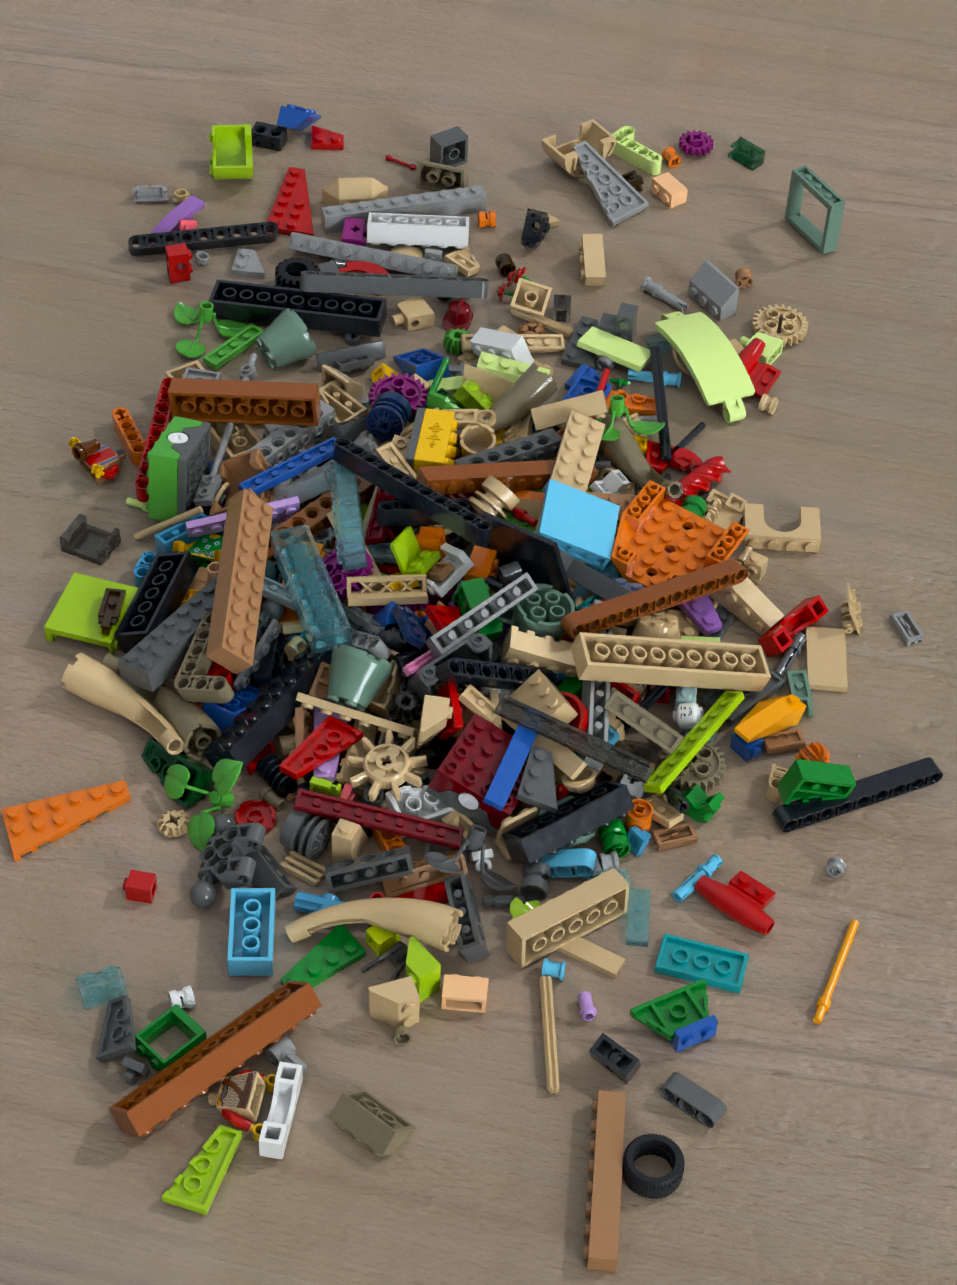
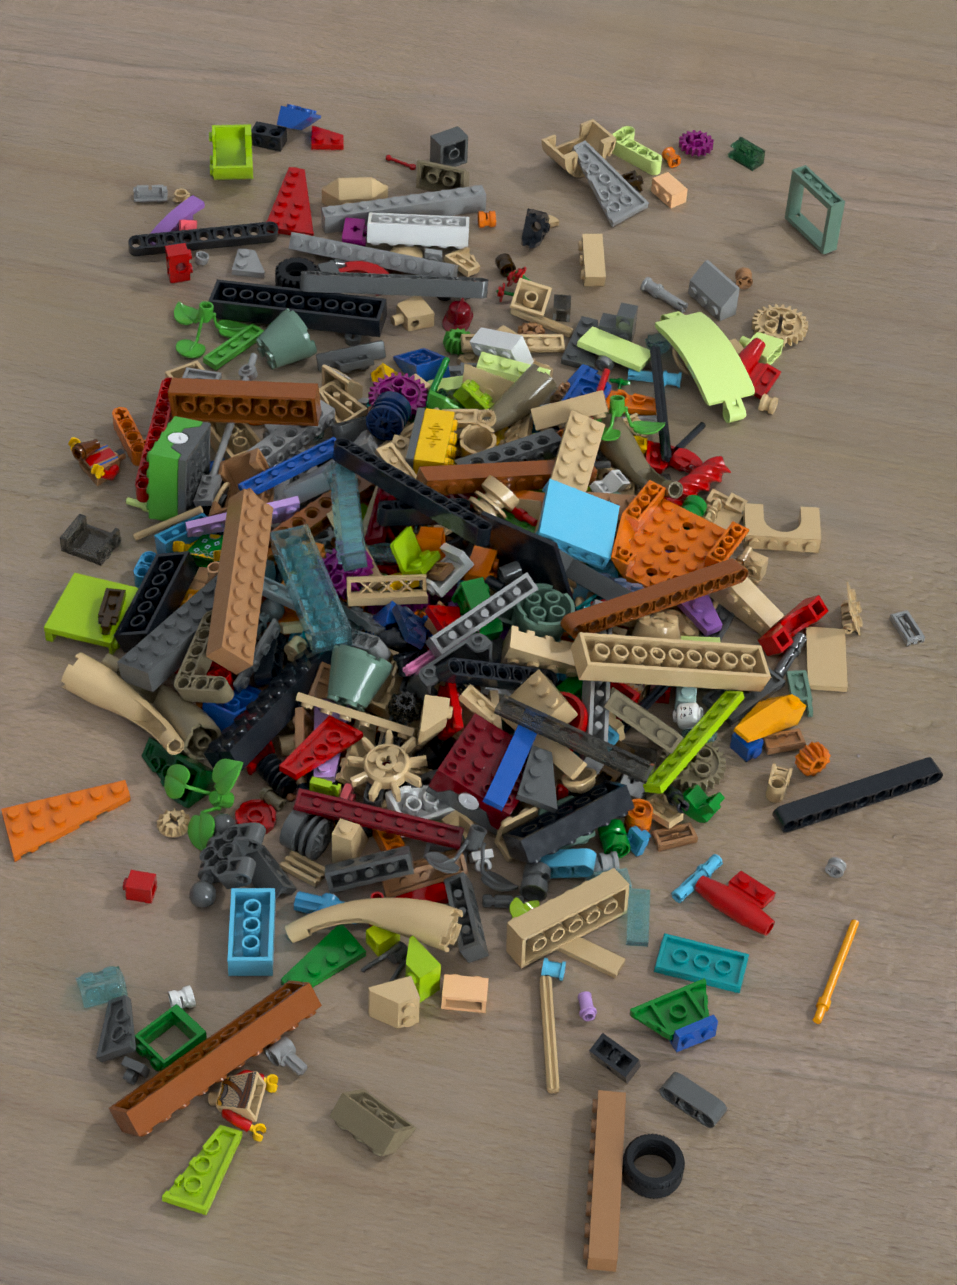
white arch [259,1061,303,1159] -> none
dark tan hinge [393,1025,412,1045] -> none
green wedge [777,759,856,805] -> none
none -> medium nougat gear [549,381,570,404]

